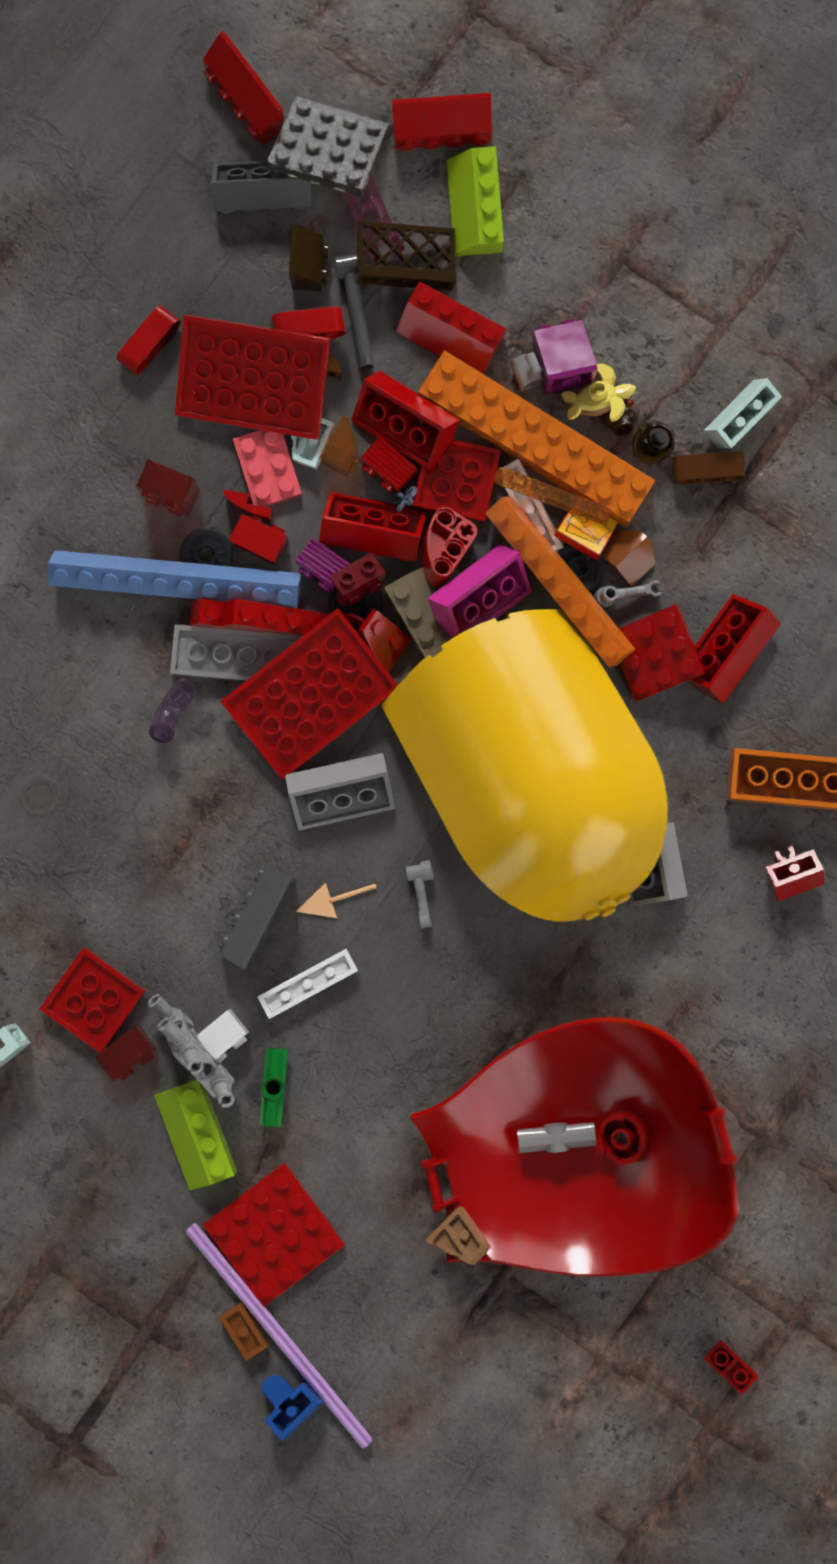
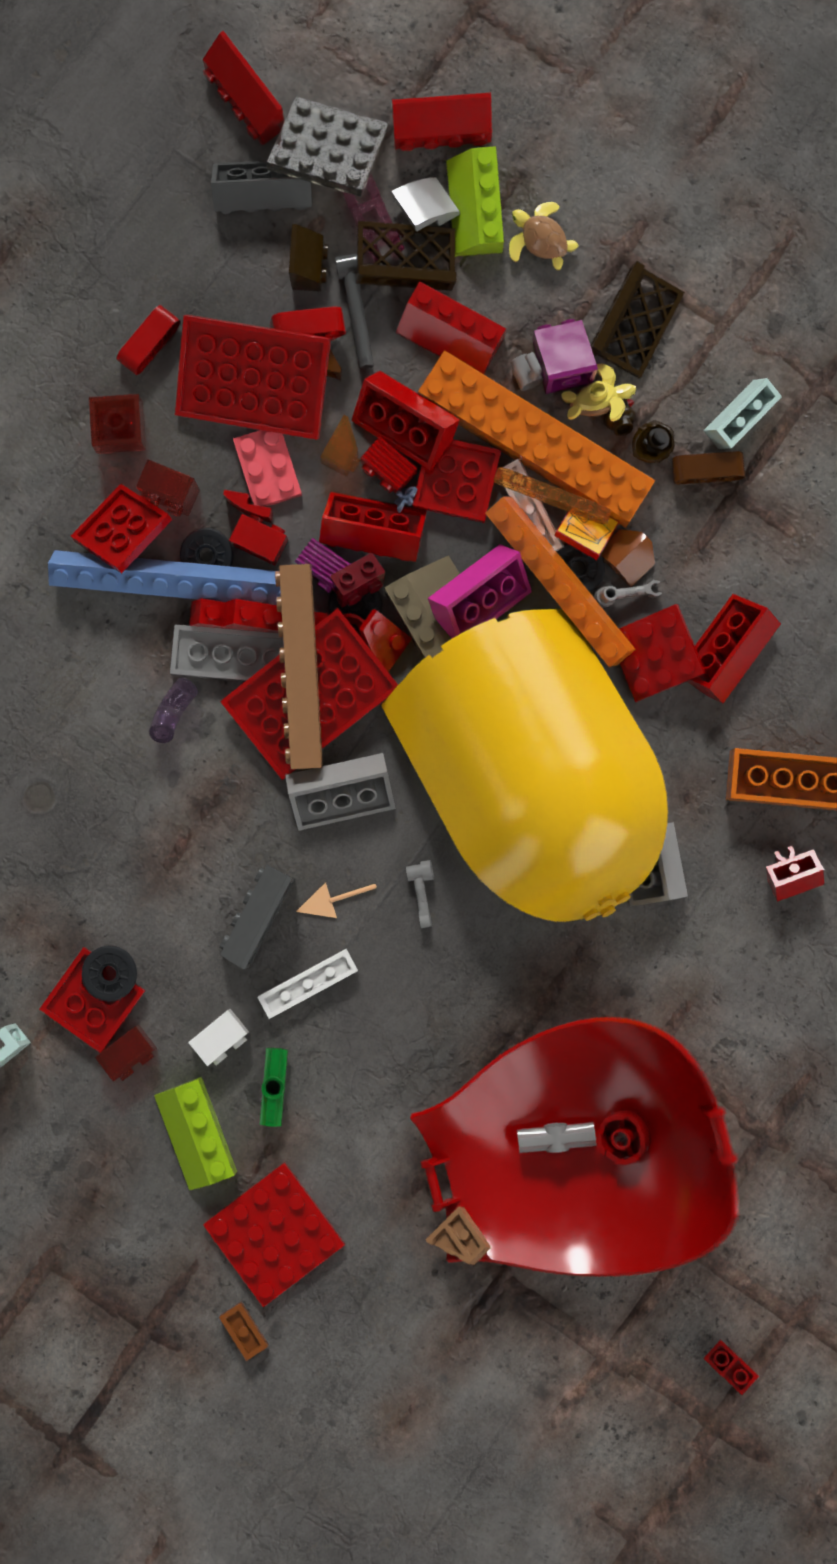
light grey pin [148,994,235,1107] -> none
lavender axle [186,1223,372,1448] -> none
blue brick [261,1375,324,1441] -> none
light aqua wing [291,418,336,470] -> none
red beam [422,507,478,588] -> none
none -> red plate [71,484,172,574]
none -> black wheel [81,945,137,1001]
none -> clear red brick [89,394,146,454]
none -> medium nougat brick [275,564,323,769]
none -> light grey slope [392,177,460,232]
none -> animal [509,202,578,270]
none -> dark brown fence [590,261,685,379]

